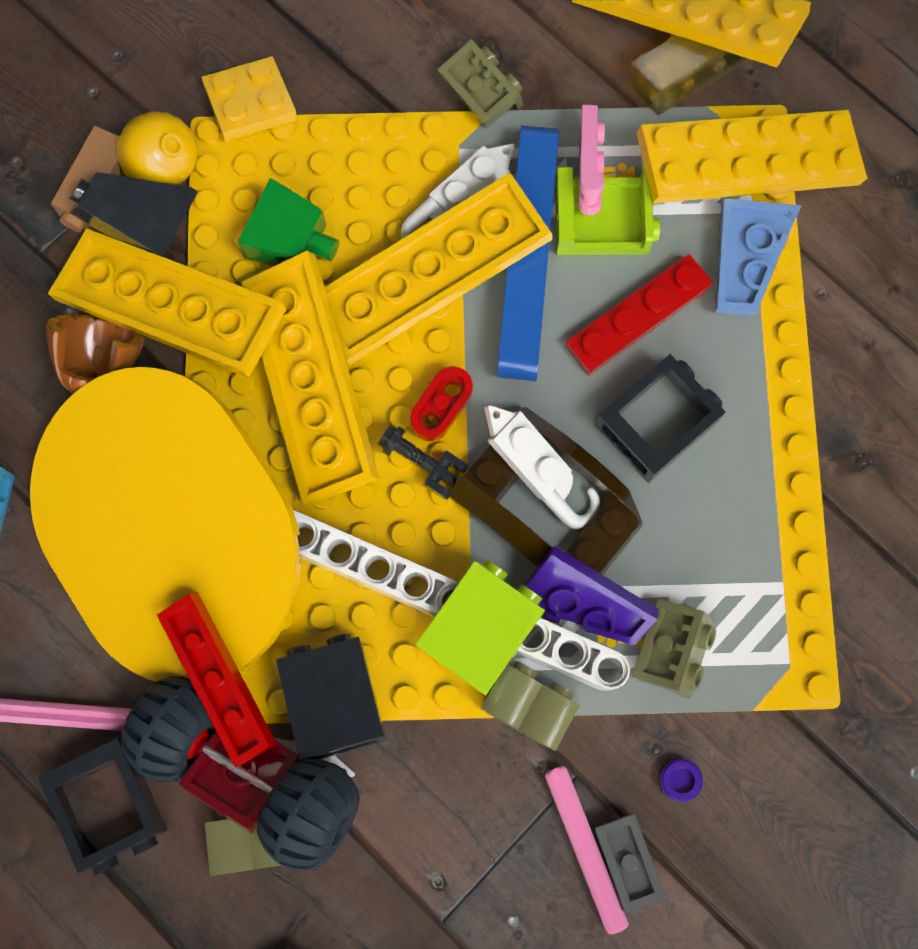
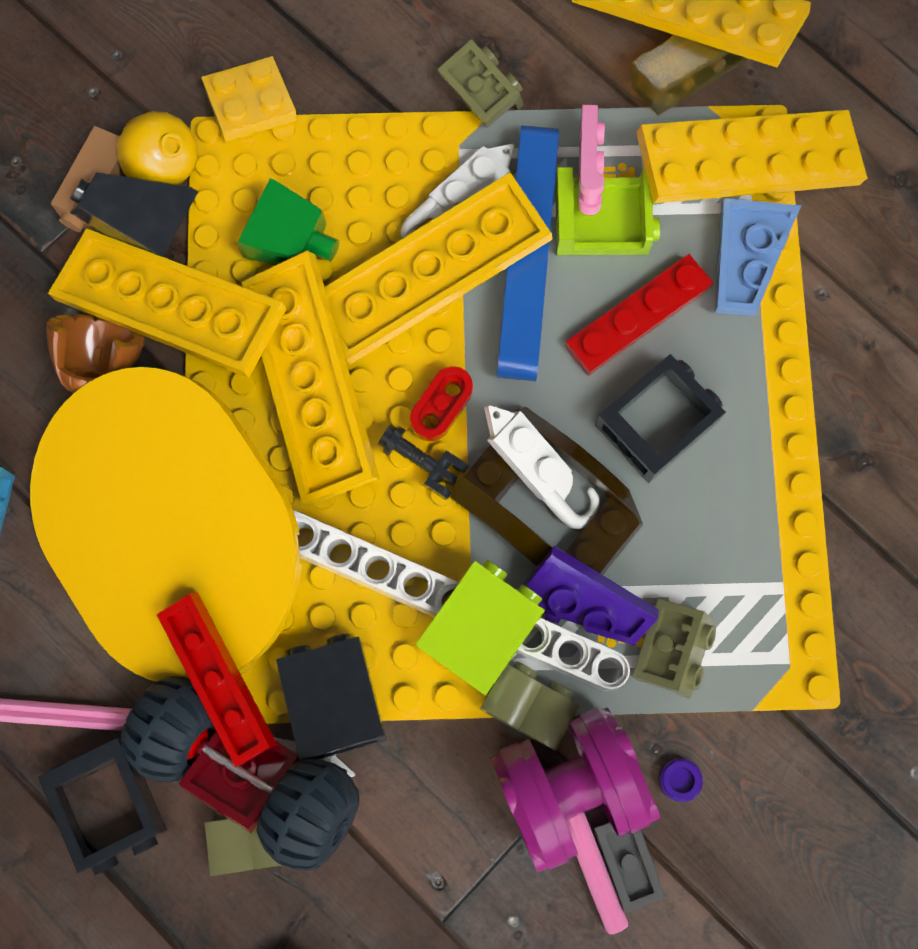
none -> magenta piece [490,707,660,873]

